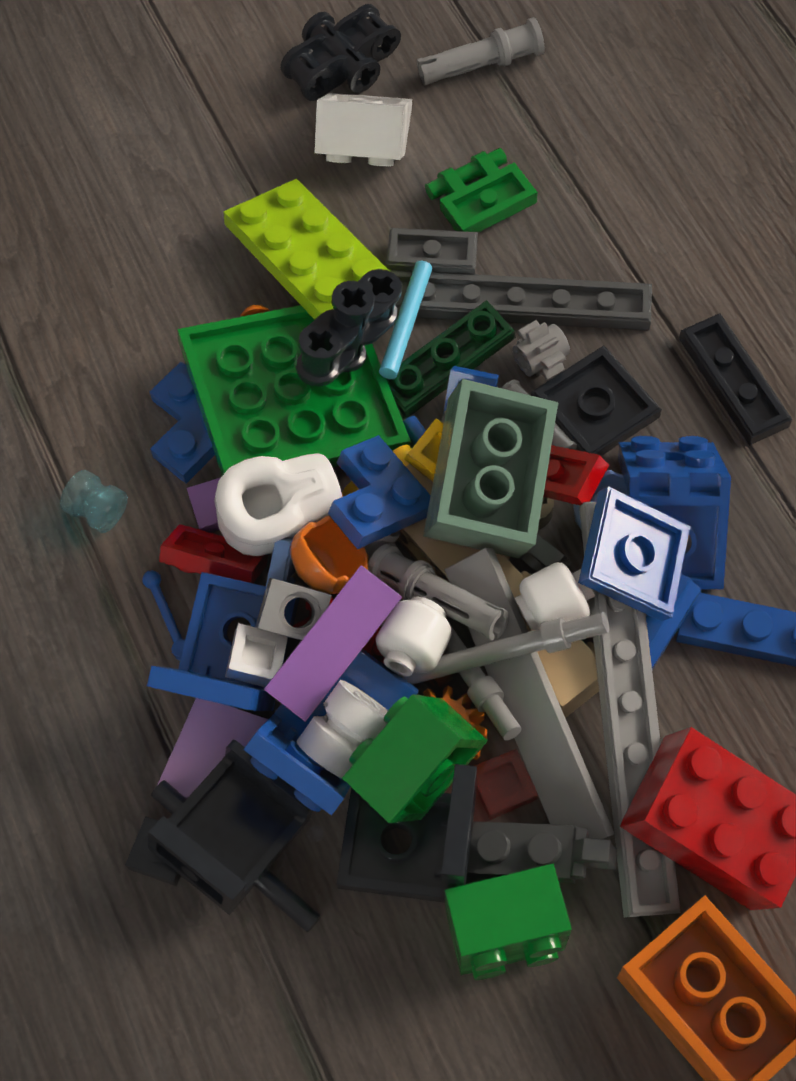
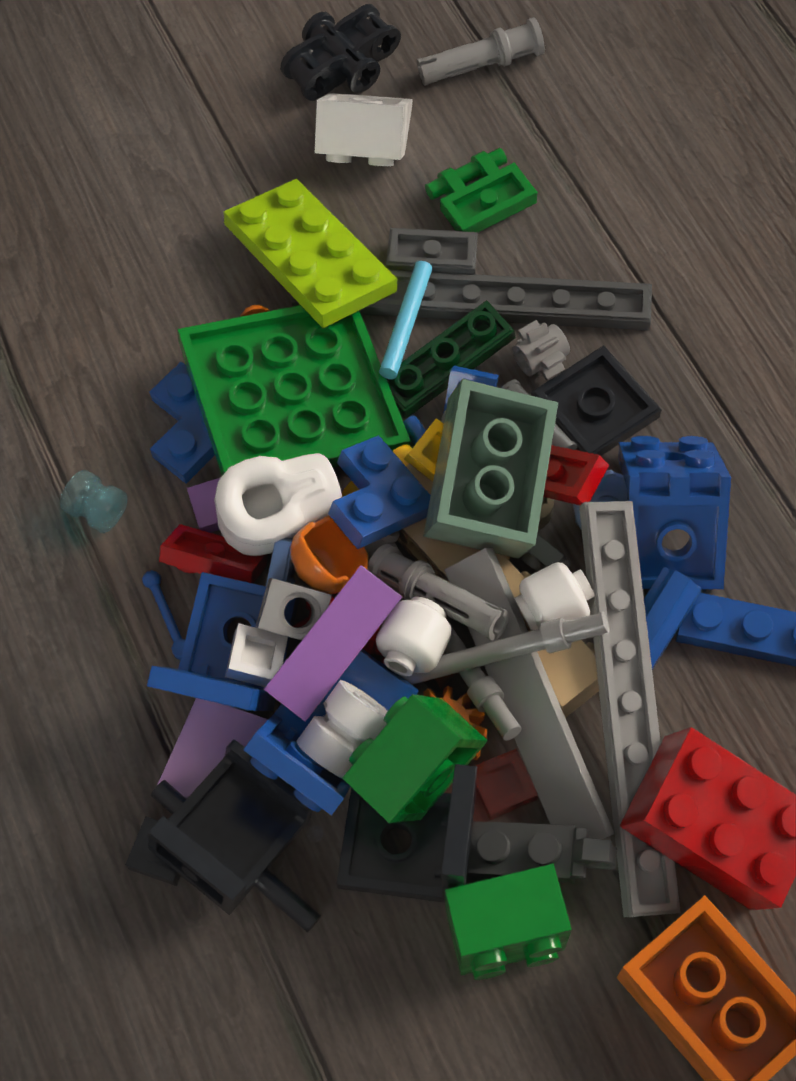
black axle [296,269,402,387] -> none
tile [578,486,690,621] -> none
black tile [679,313,793,446] -> none

